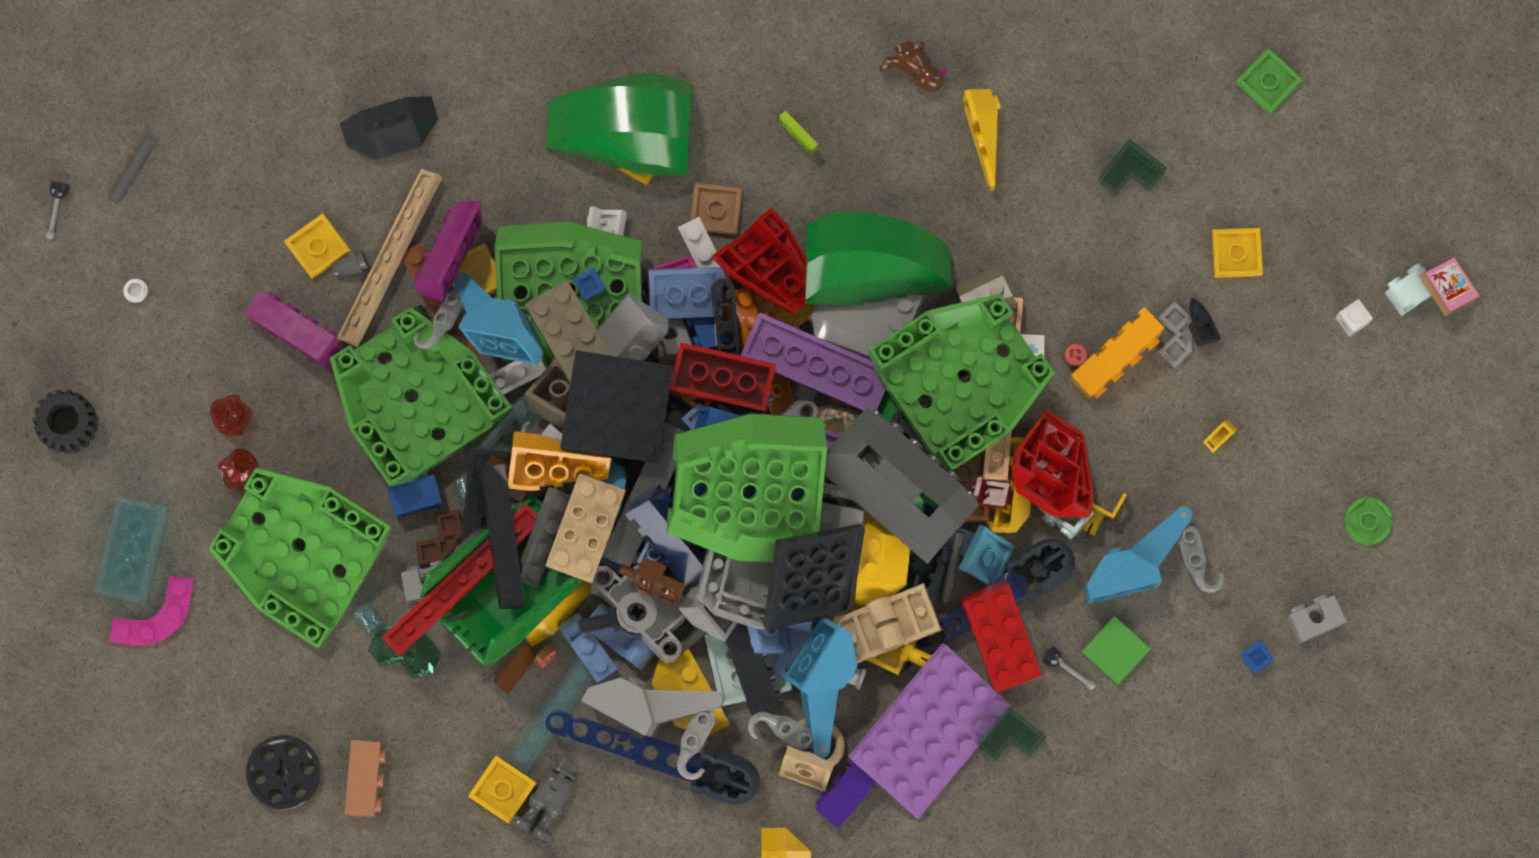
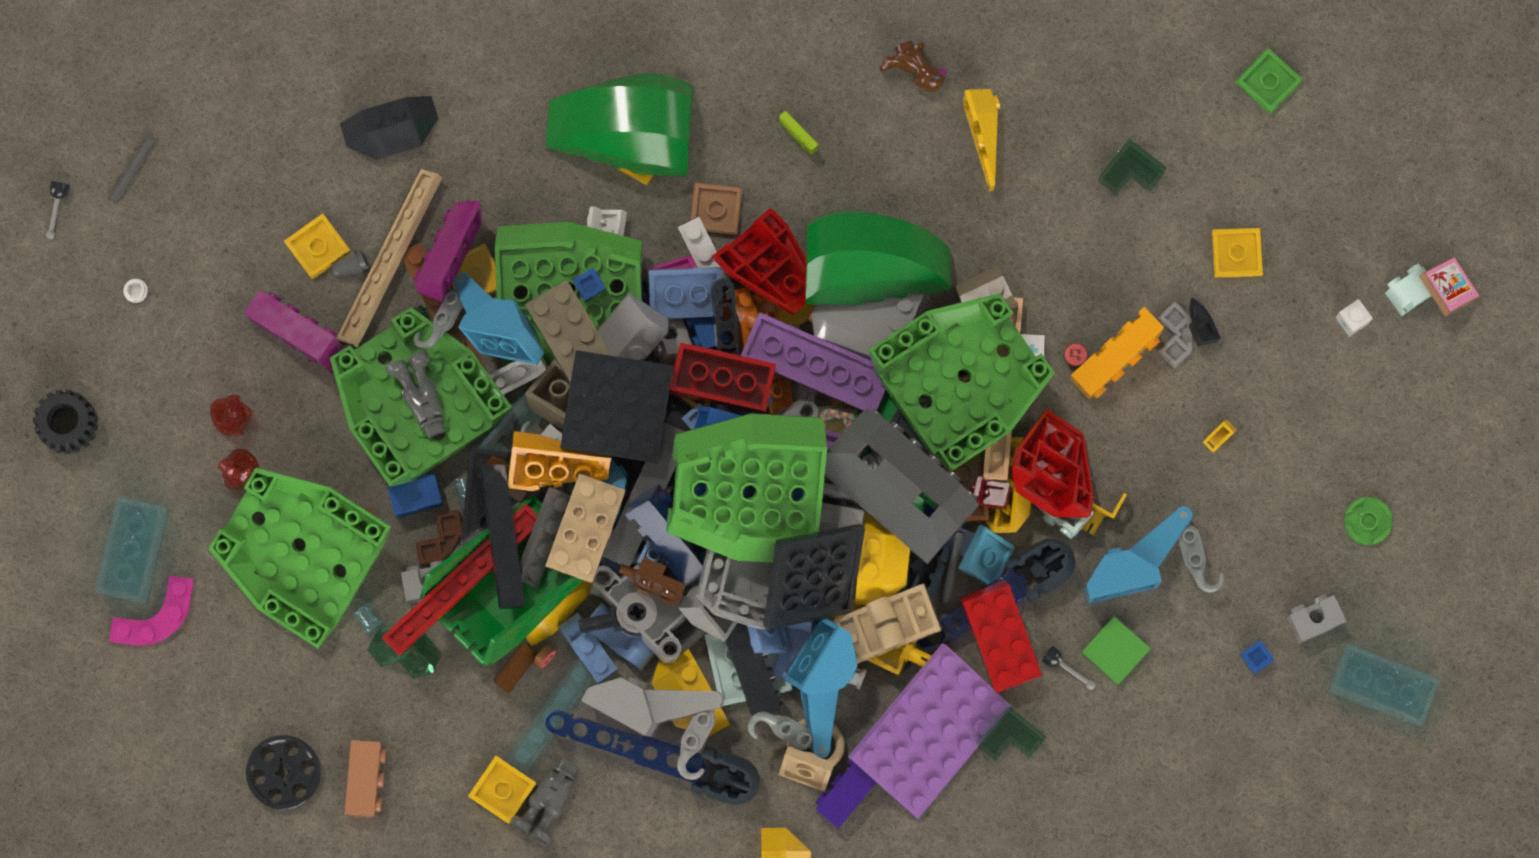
none -> dark grey piece [385,351,446,438]
none -> clear light blue brick [1327,644,1440,728]

